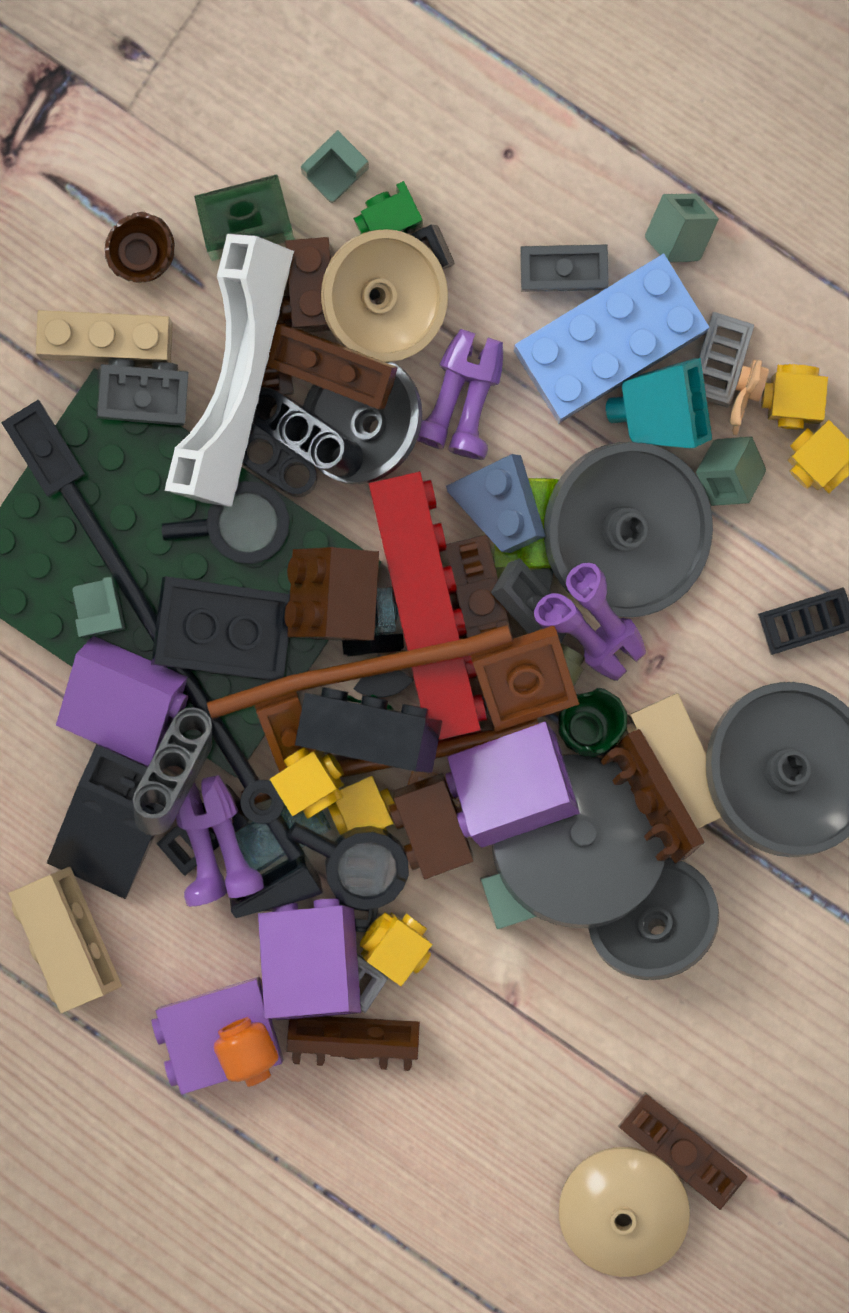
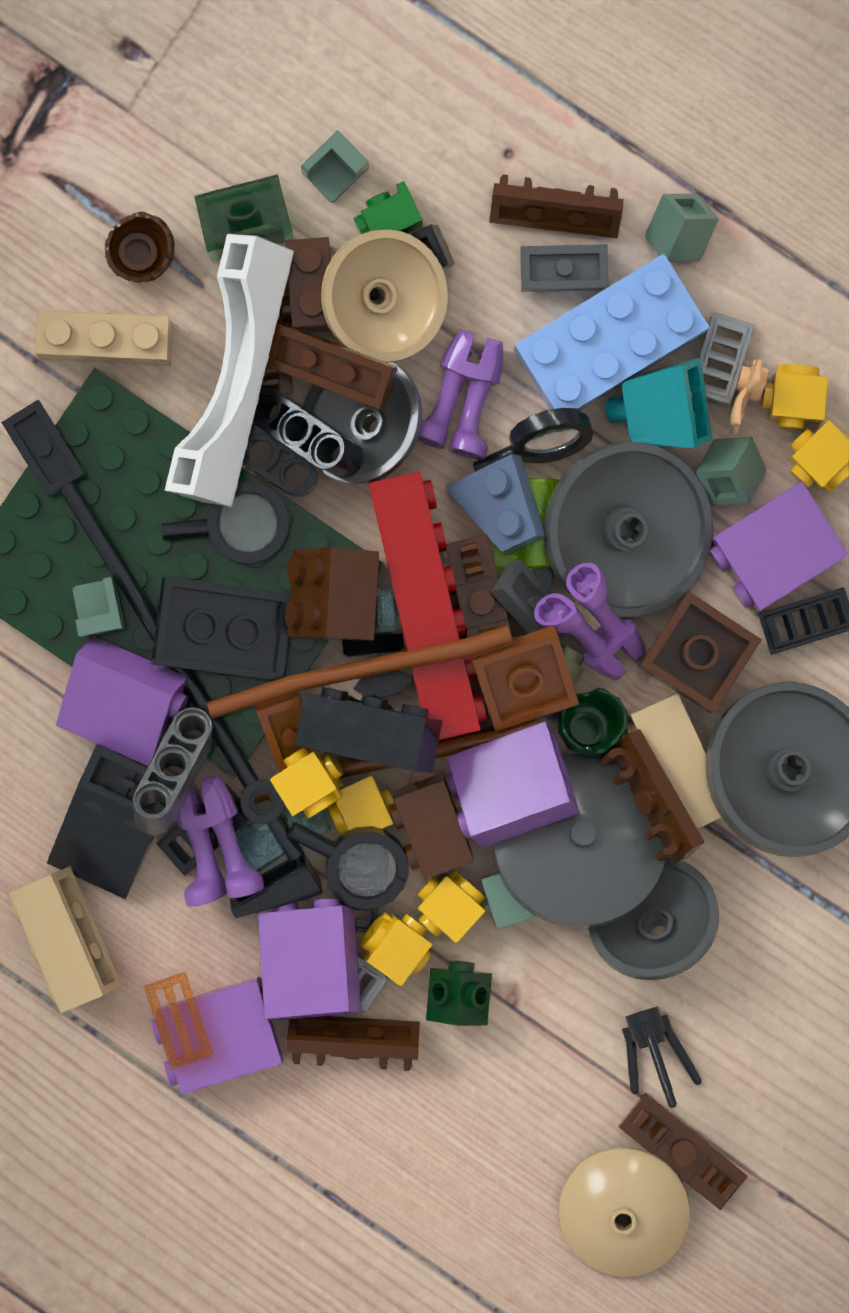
dark grey bracket [96,358,189,426] -> none
orange head [213,1017,279,1087] -> none
none -> clear orange tile [143,971,214,1070]
none -> yellow brick [417,870,486,944]
none -> dark green brick [426,960,492,1026]
none -> black piece [473,408,593,472]
none -> reddish brown plate [489,174,624,239]
none -> black plant [622,1006,702,1108]
none -> reddish brown brick [637,591,762,714]
none -> medium lavender brick [709,482,849,613]

